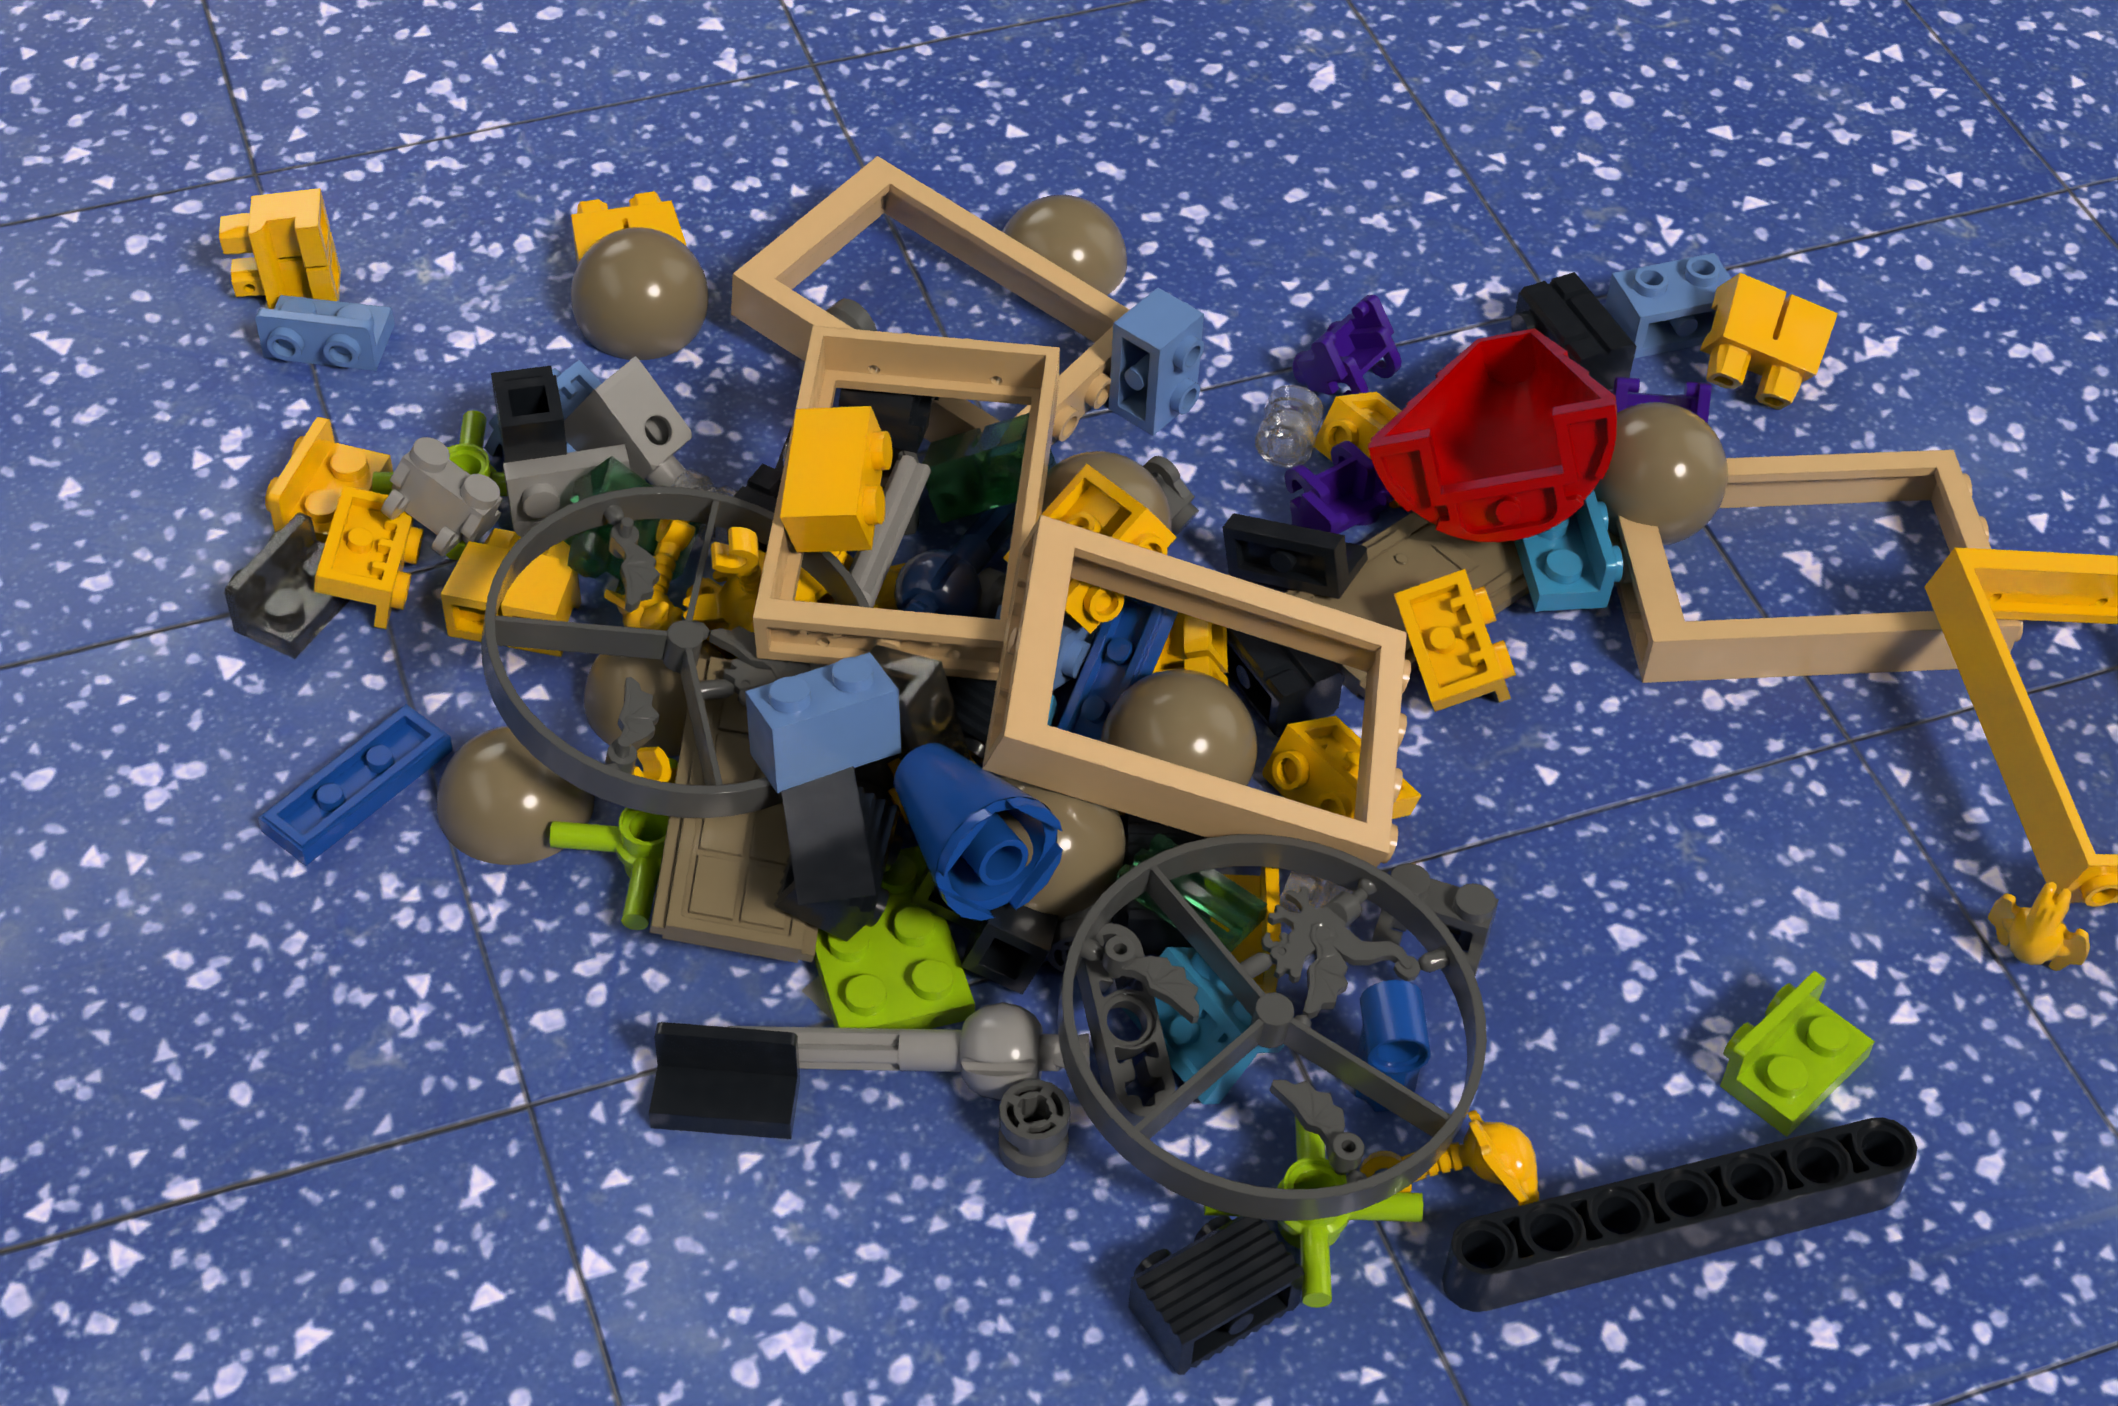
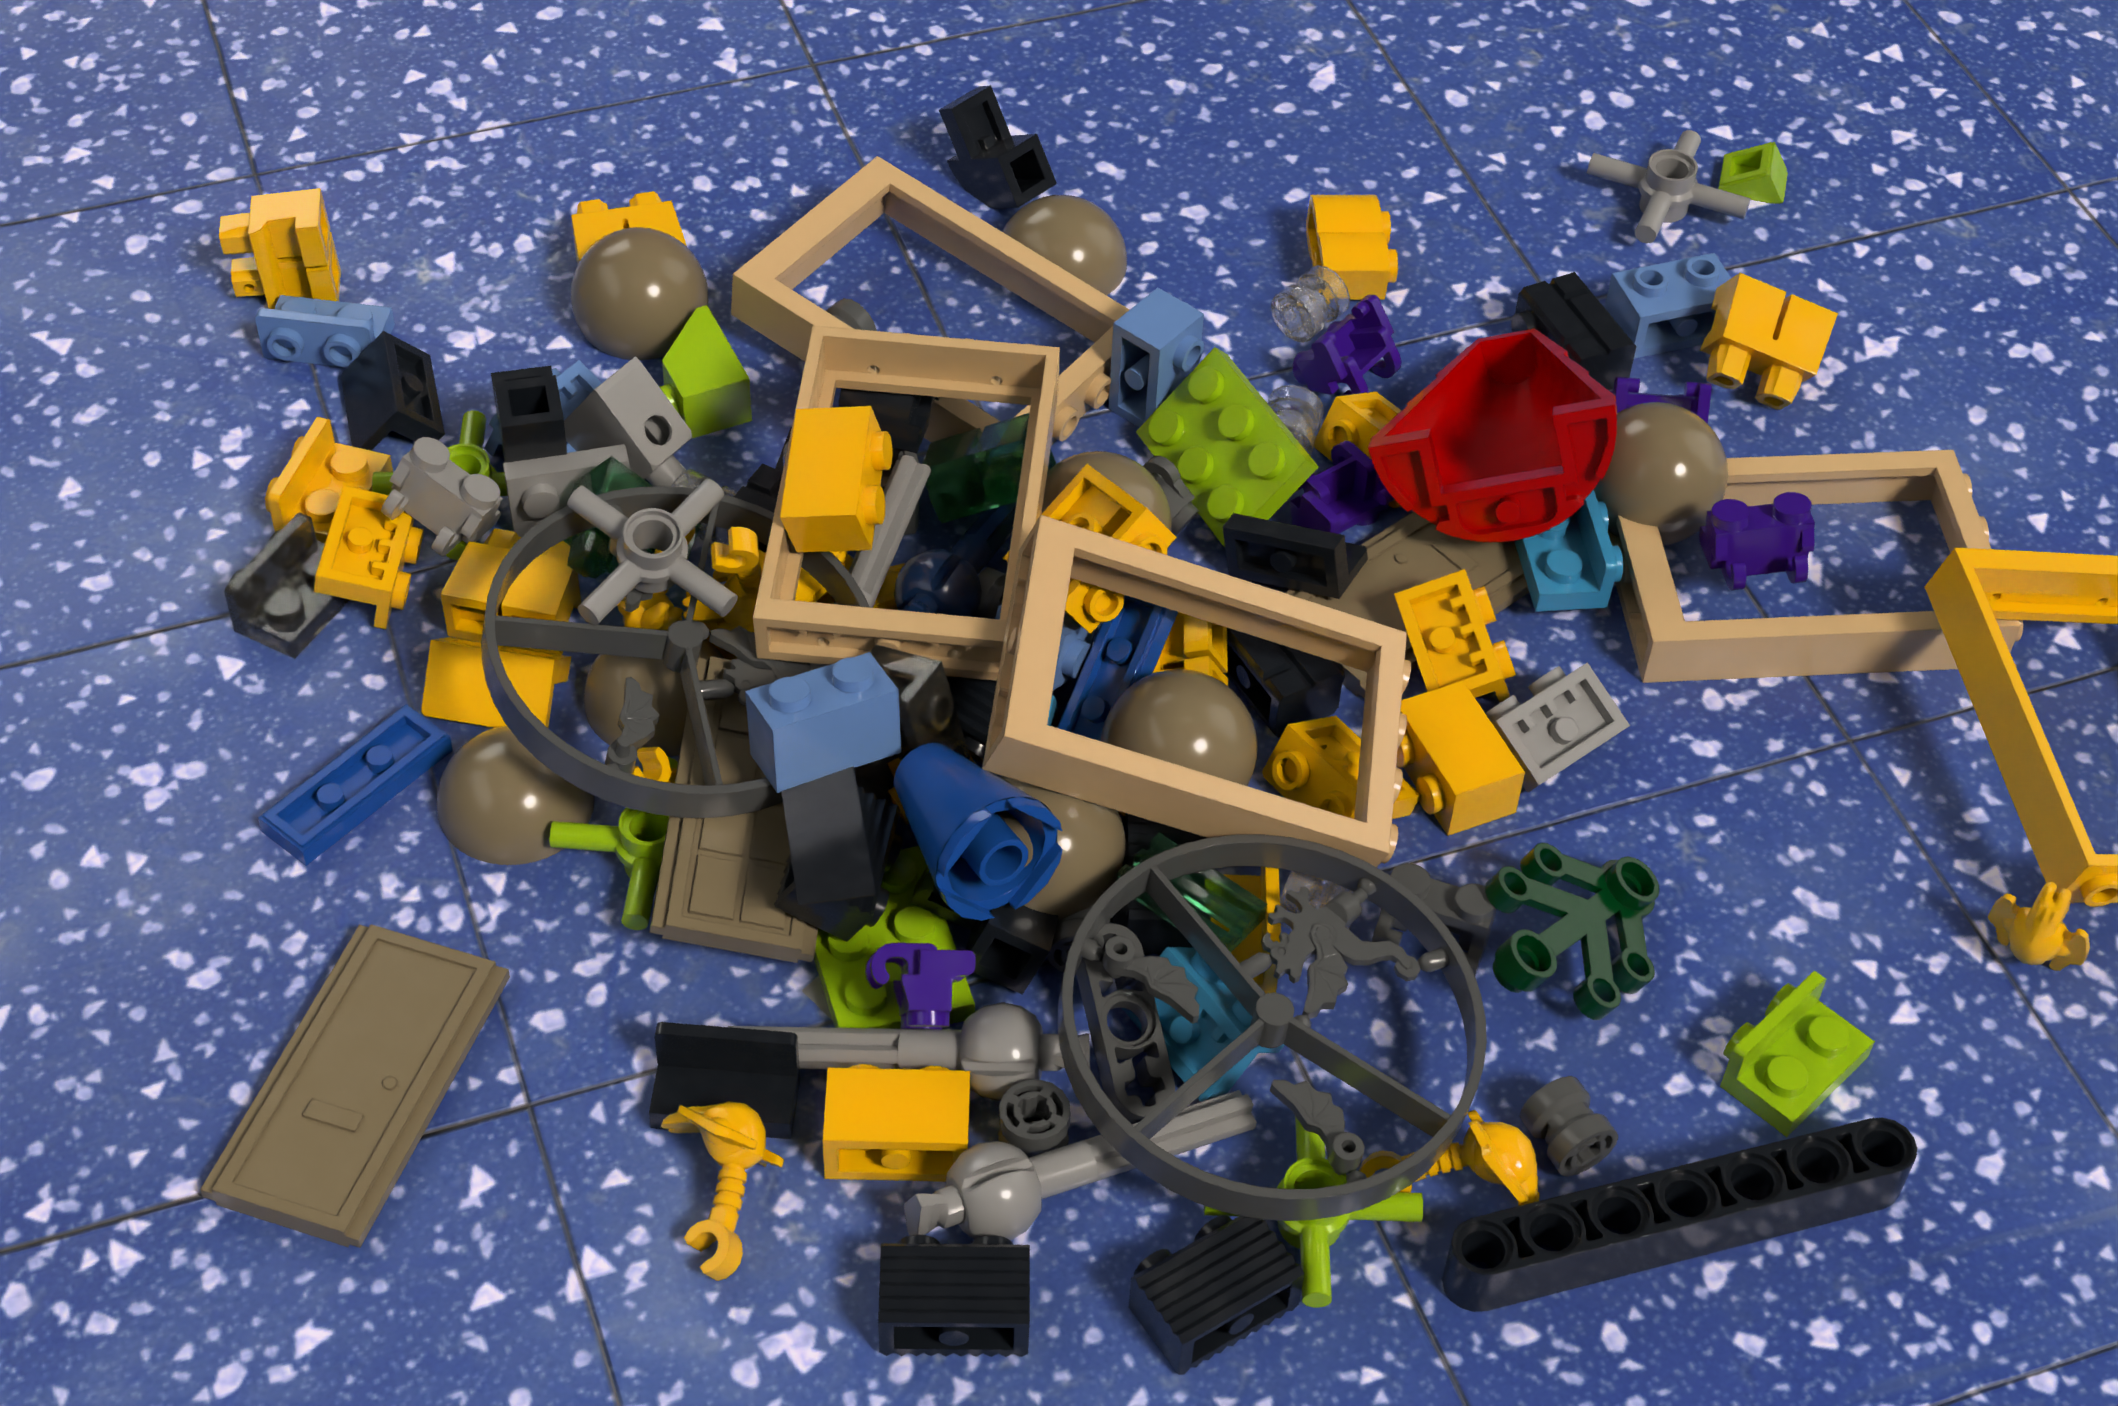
blue piece [1353,980,1431,1112] -> none
none -> dark tan piece [200,924,510,1248]
none -> black panel [341,331,445,451]
none -> yellow panel [421,637,571,728]
none -> light grey bar [567,479,738,625]
none -> lime slope [659,305,752,439]
none -> yellow piece [661,1102,784,1281]
none -> yellow brick [822,1064,970,1182]
none -> dark purple piece [865,943,976,1029]
none -> black brick [878,1235,1030,1357]
none -> light grey piece [904,1090,1257,1240]
none -> black brick [939,85,1057,209]
none -> lime plate [1136,347,1319,547]
none -> clear wheel [1271,265,1350,343]
none -> yellow brick [1306,195,1398,300]
none -> yellow brick [1396,681,1525,836]
none -> light grey bracket [1485,662,1630,792]
none -> dark green plant [1485,843,1659,1020]
none -> dark grey wheel [1520,1076,1619,1177]
none -> light grey bar [1587,130,1751,243]
none -> dark purple piece [1699,492,1815,591]
none -> lime slope [1718,142,1788,204]

